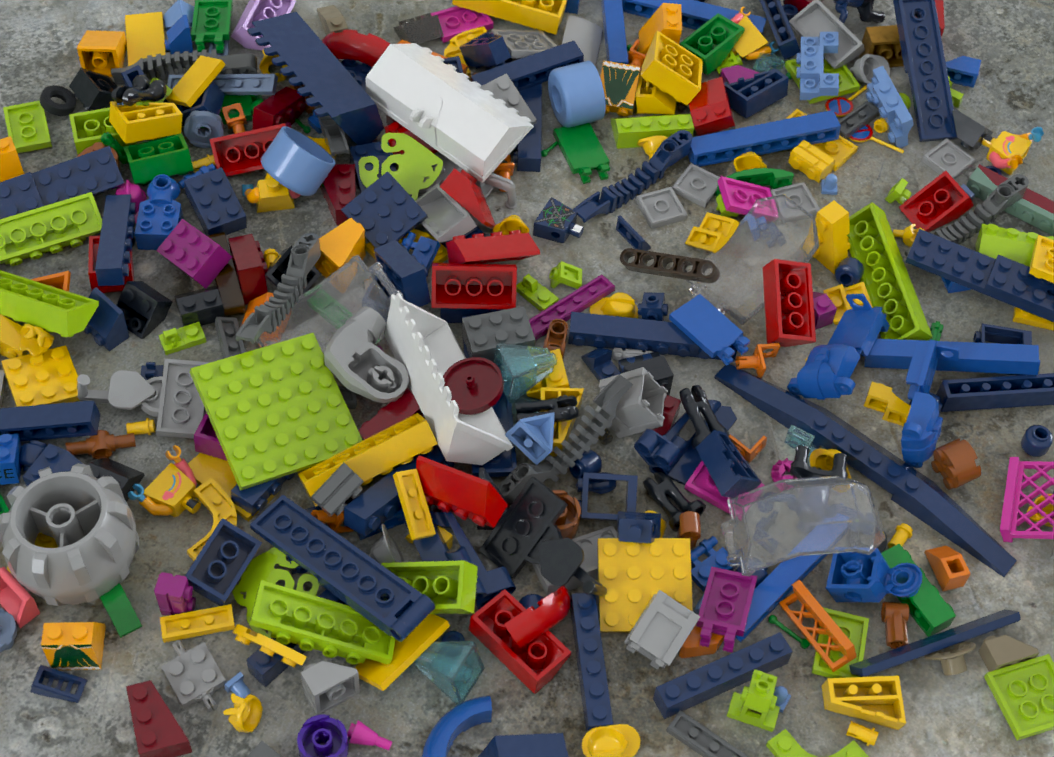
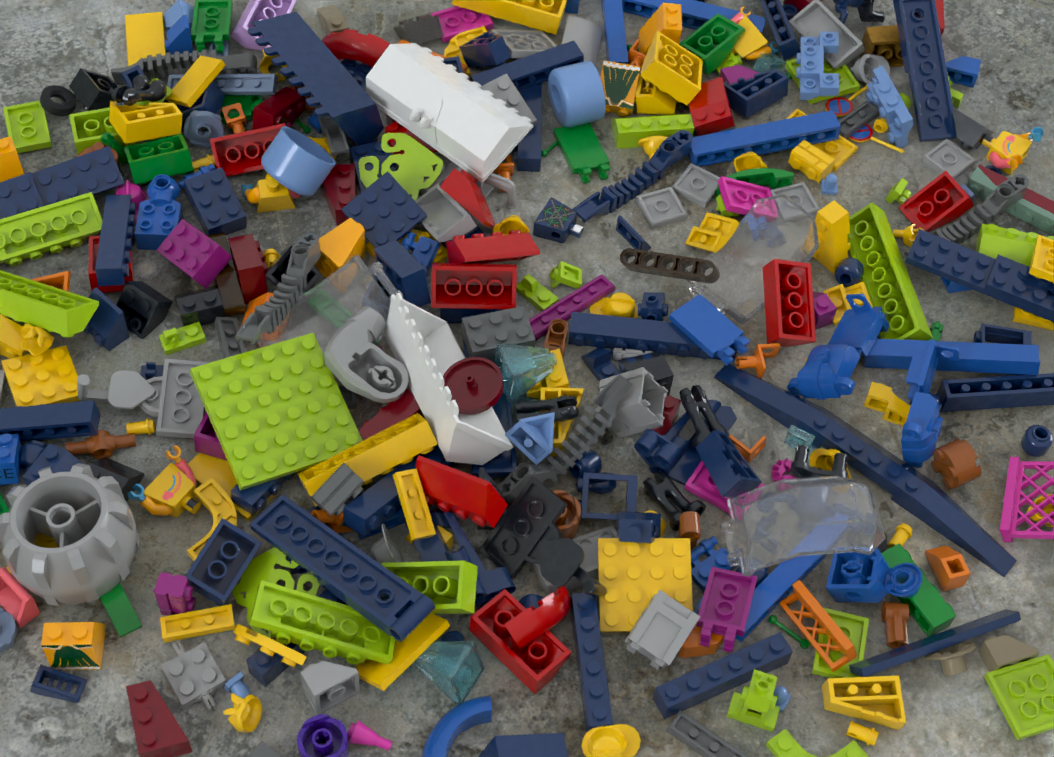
light orange slope [77,30,127,77] -> none

